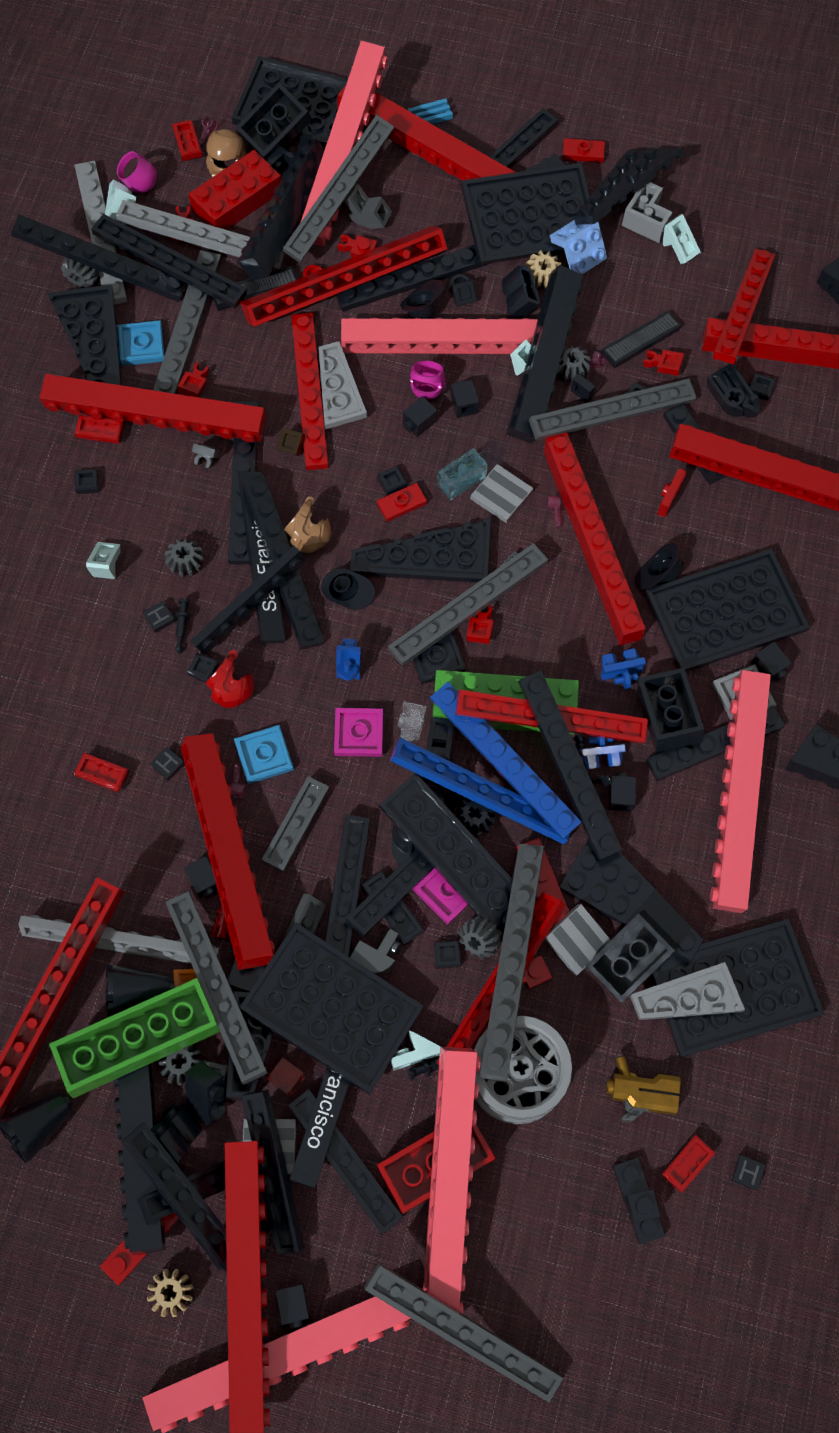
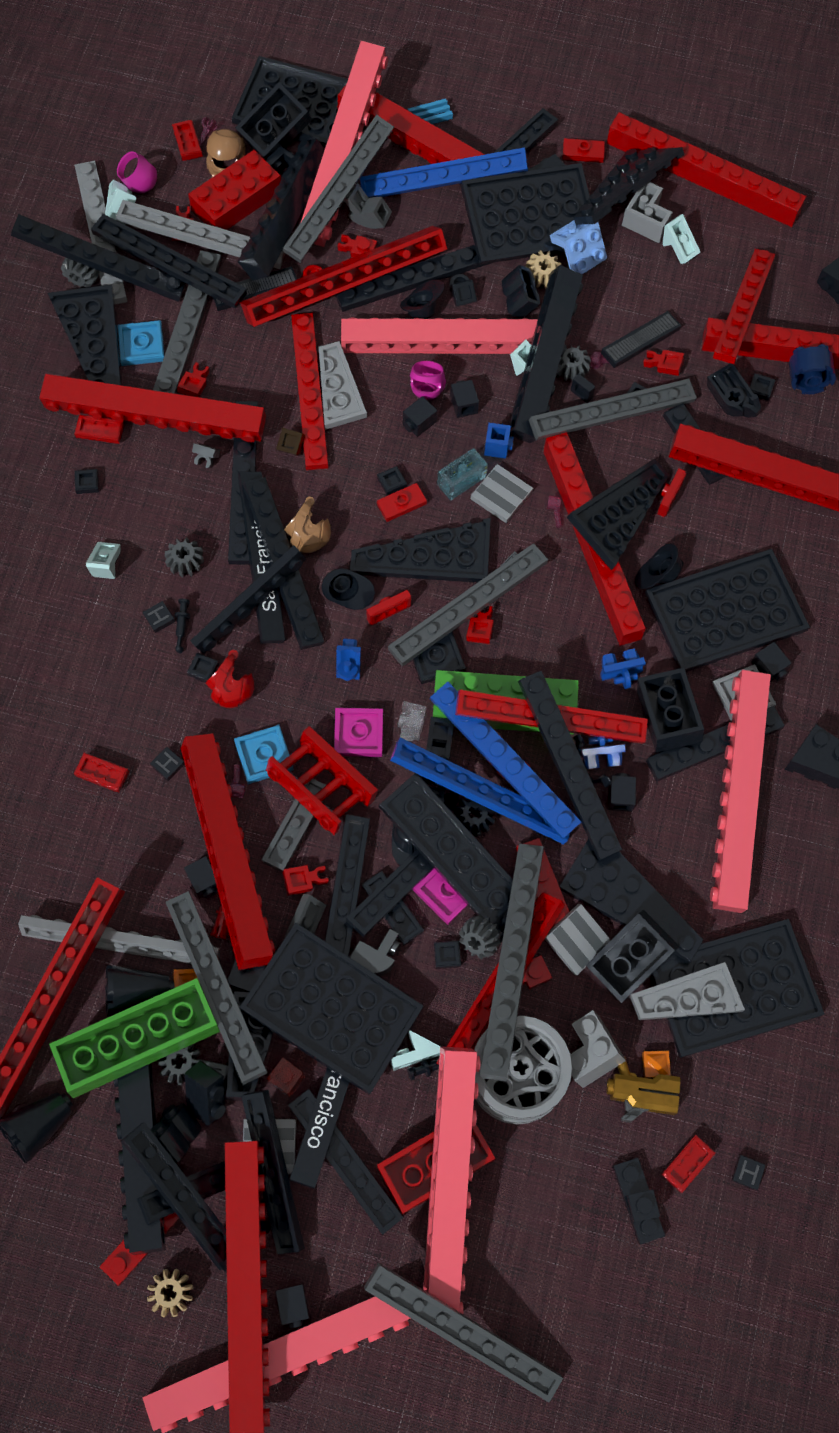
none -> red fence [266,726,378,835]
none -> red plate [282,865,329,896]
none -> blue plate [360,147,528,198]
none -> red plate [366,590,411,625]
none -> blue brick [484,423,514,458]
none -> black wing [567,458,669,570]
none -> light grey brick [570,1011,626,1088]
none -> red brick [607,112,806,227]
none -> orange tile [642,1051,671,1078]
none -> dark blue brick [789,344,836,394]

